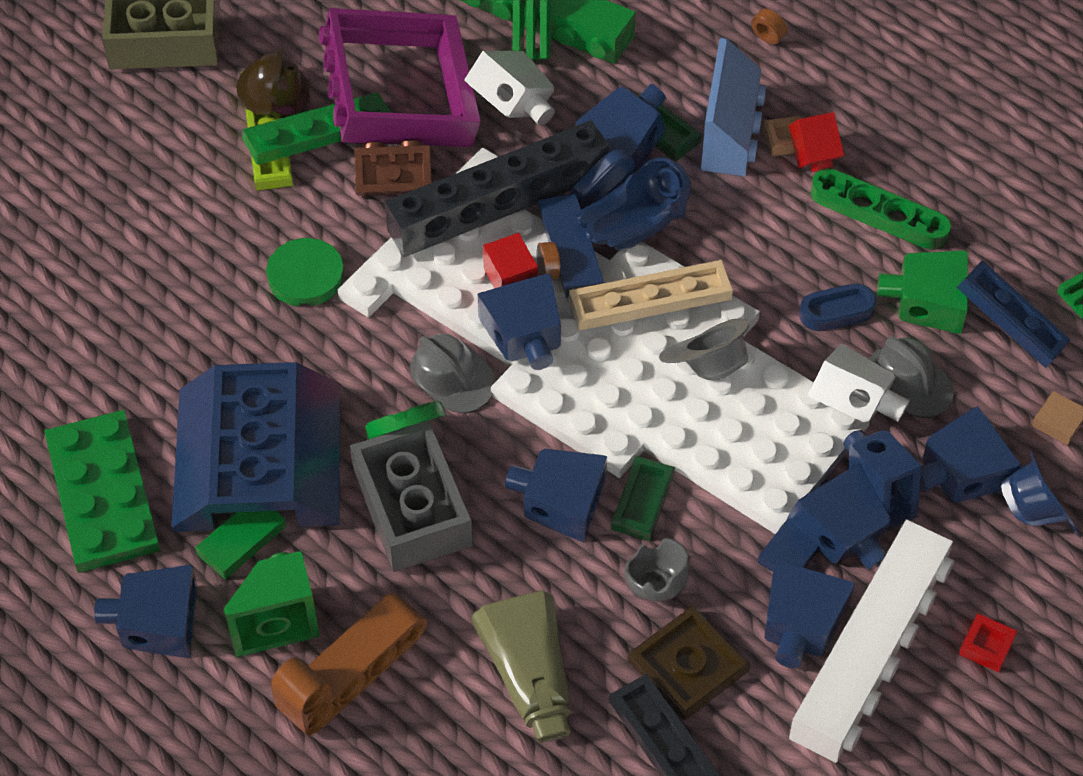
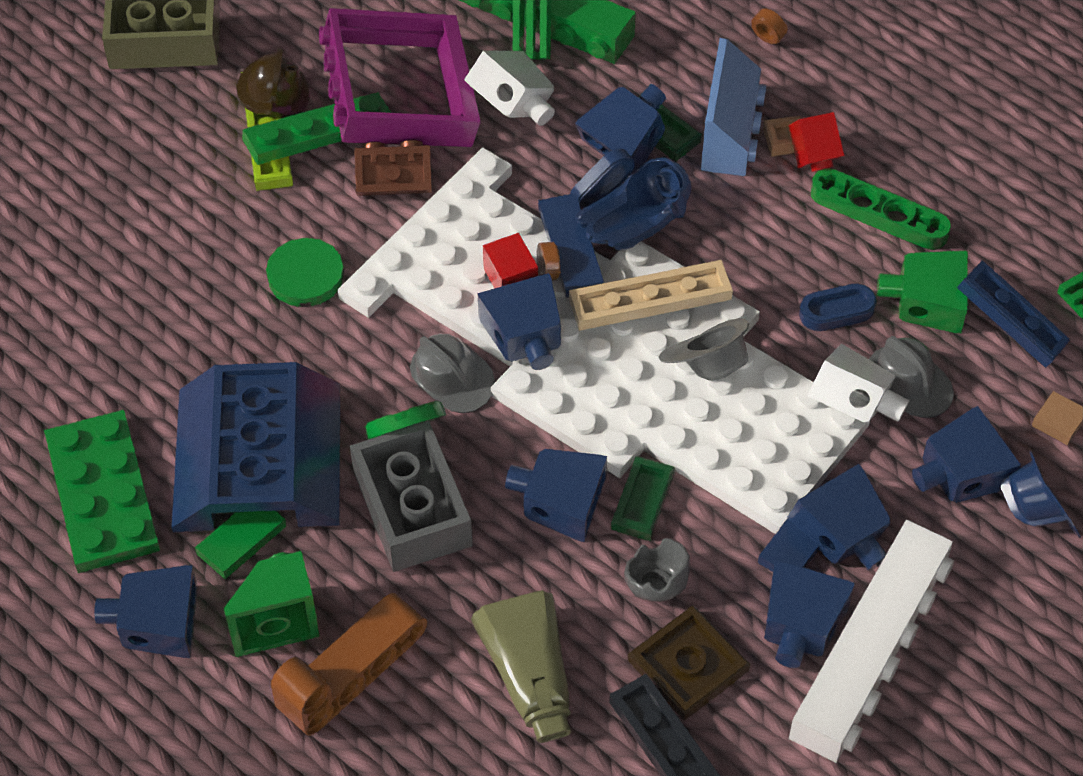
black brick [385,120,610,257] -> none
dark blue torso [843,430,921,532] -> none
red tile [959,613,1018,673] -> none

